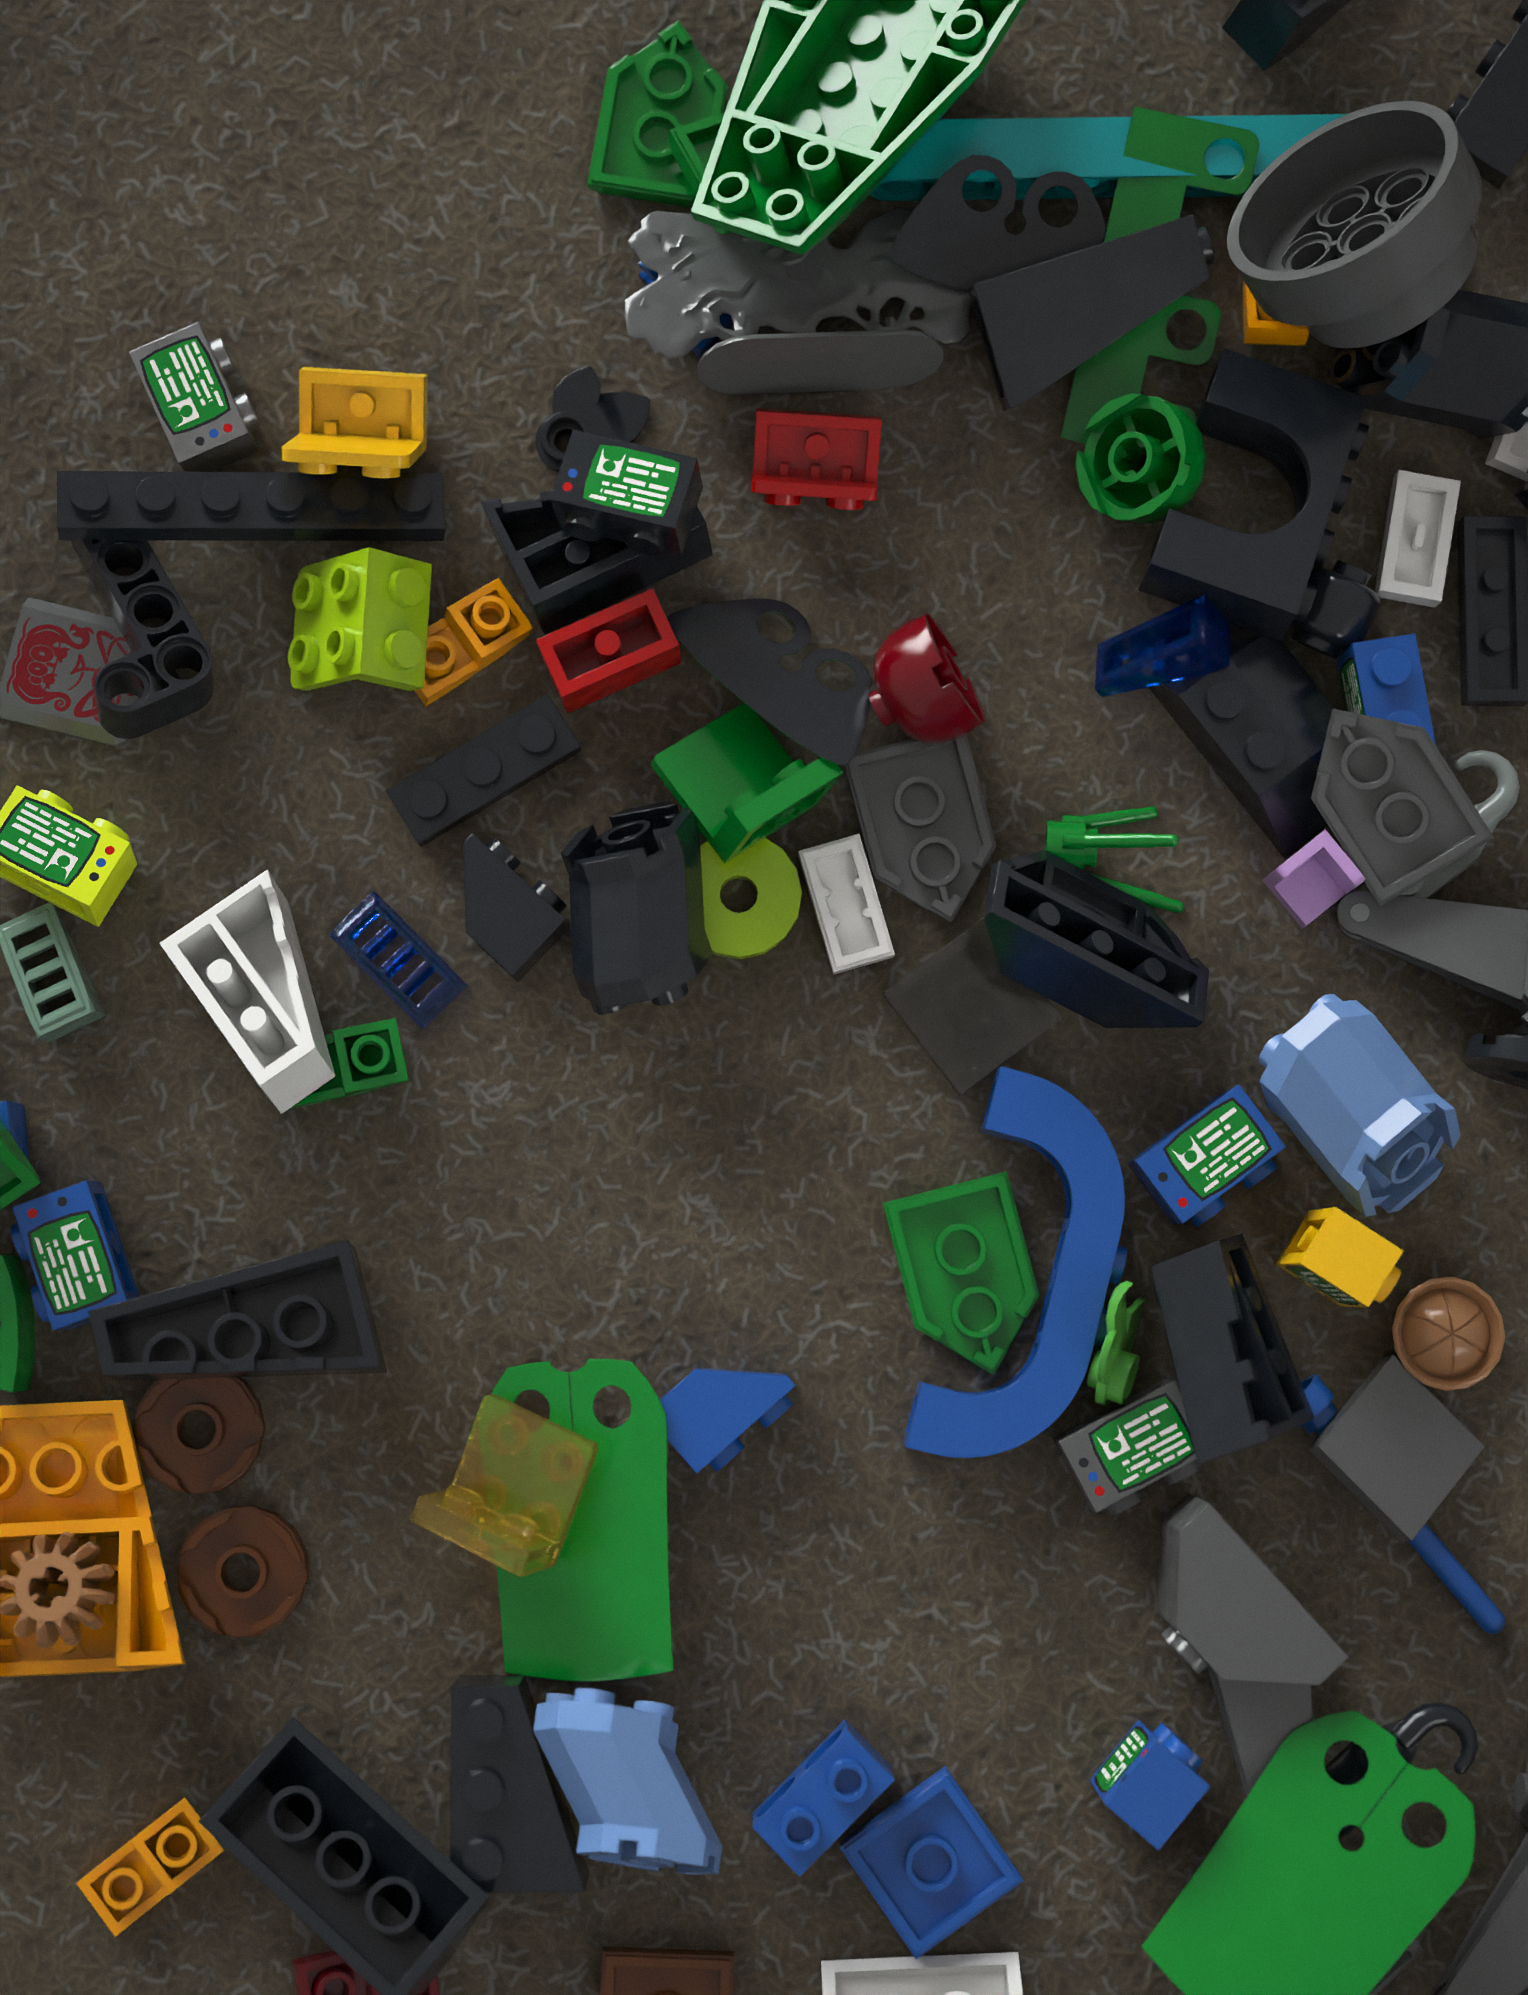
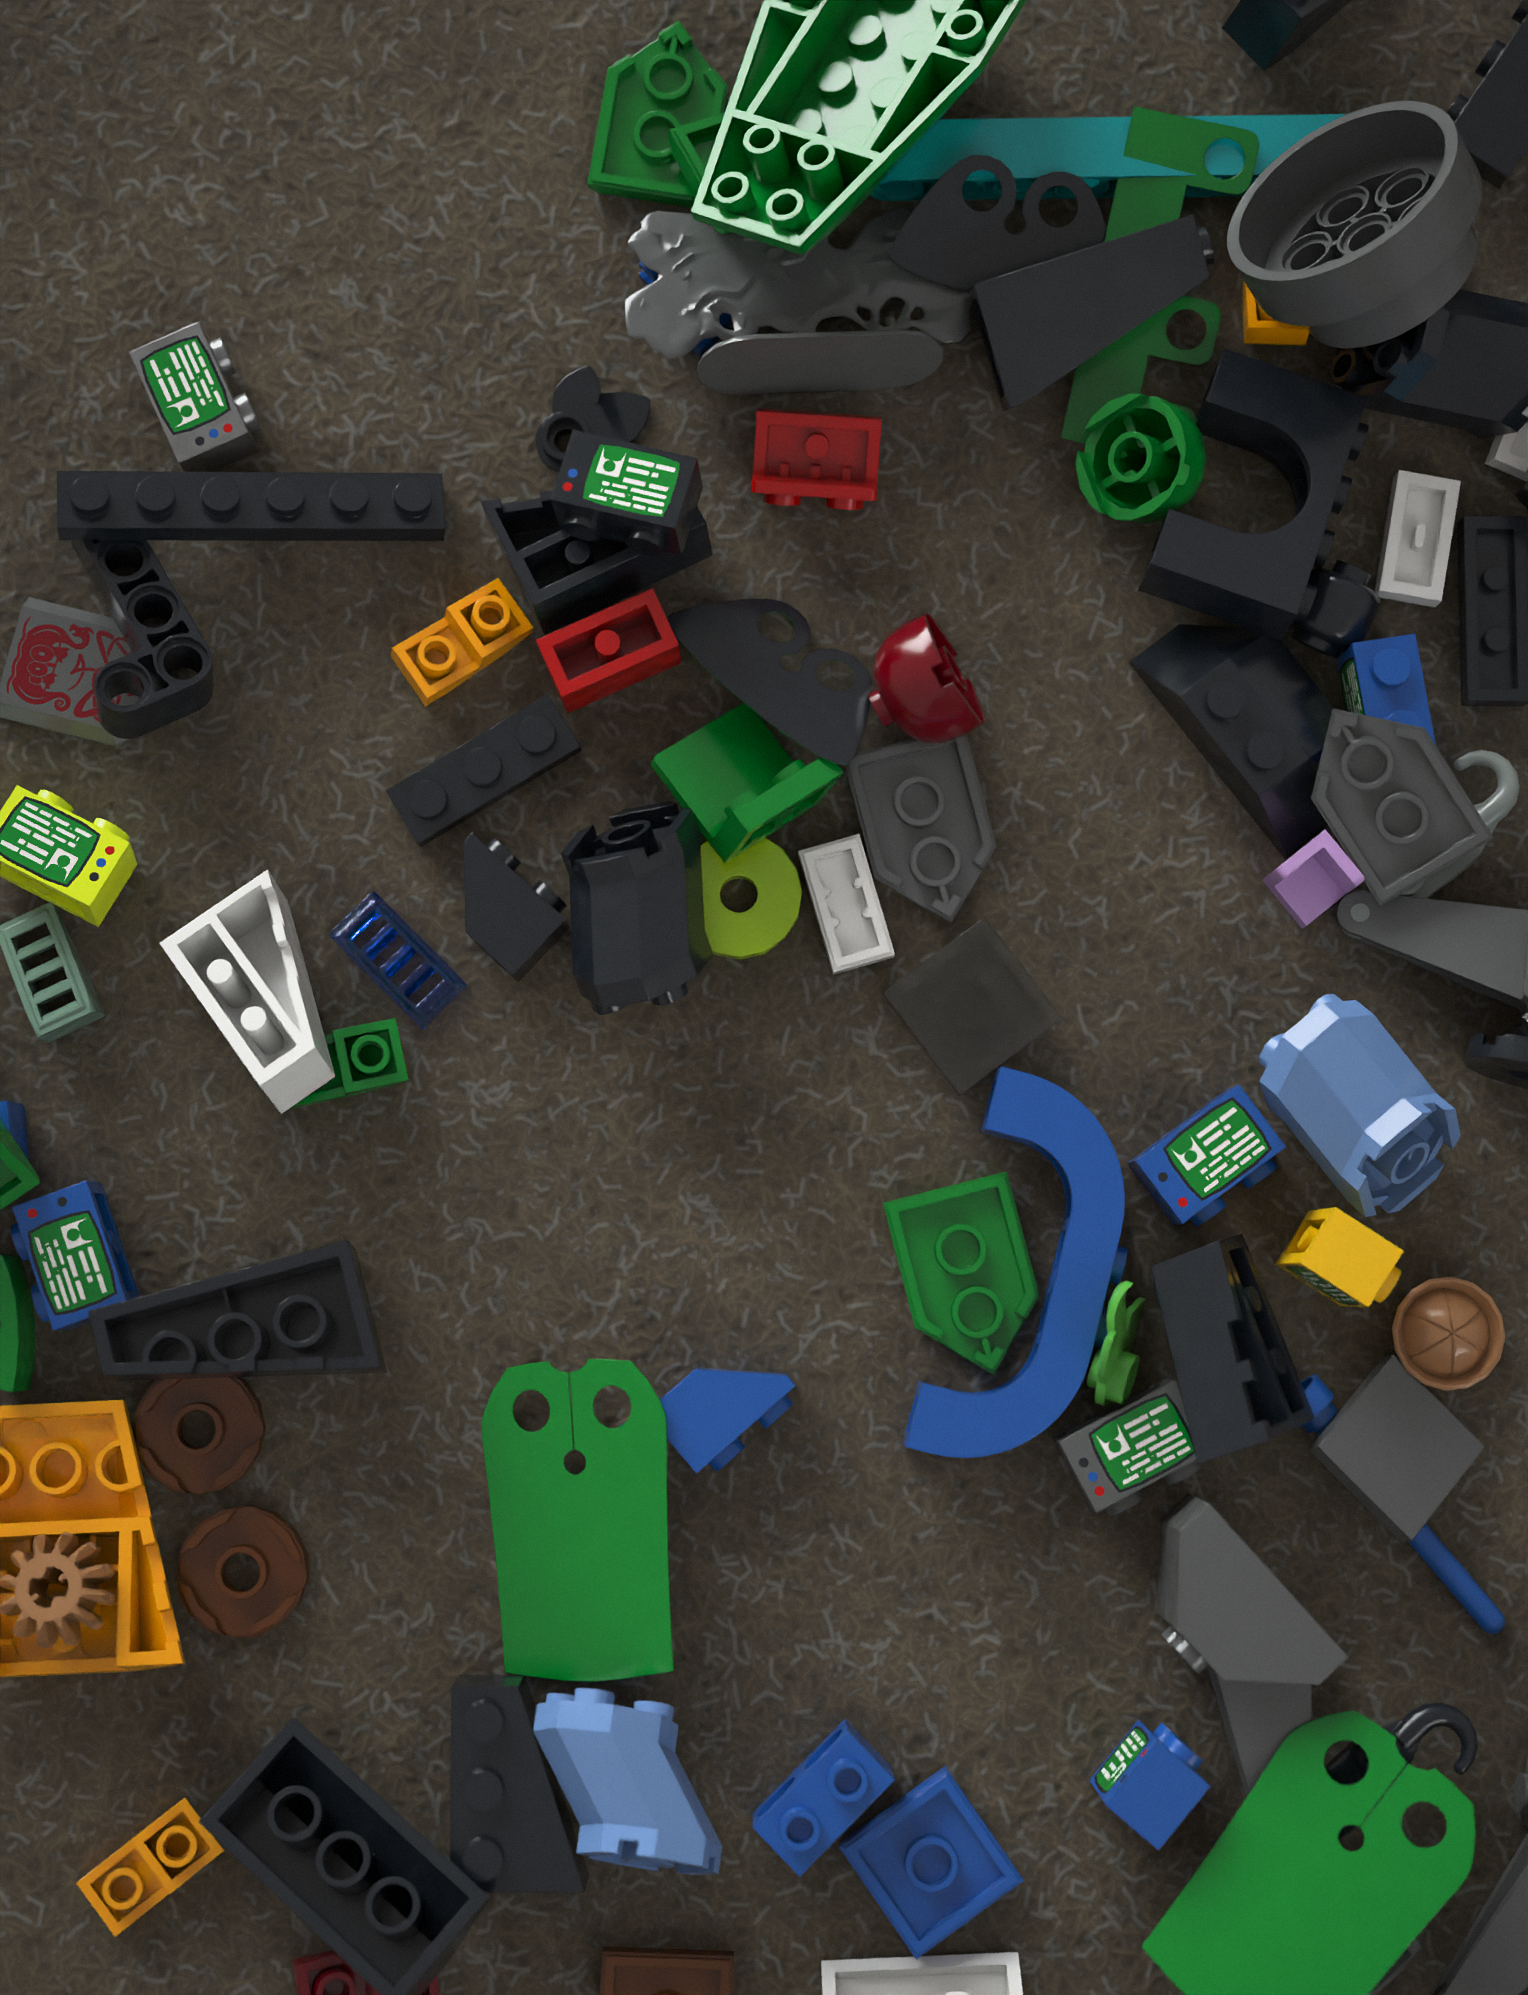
yellow bracket [282,367,428,478] -> none
lime bracket [288,547,432,691] -> none
clear yellow bracket [410,1394,598,1577] -> none
black wedge [984,850,1209,1028] -> none
green plant [1045,806,1185,913] -> none
clear blue slope [1095,595,1230,697] -> none

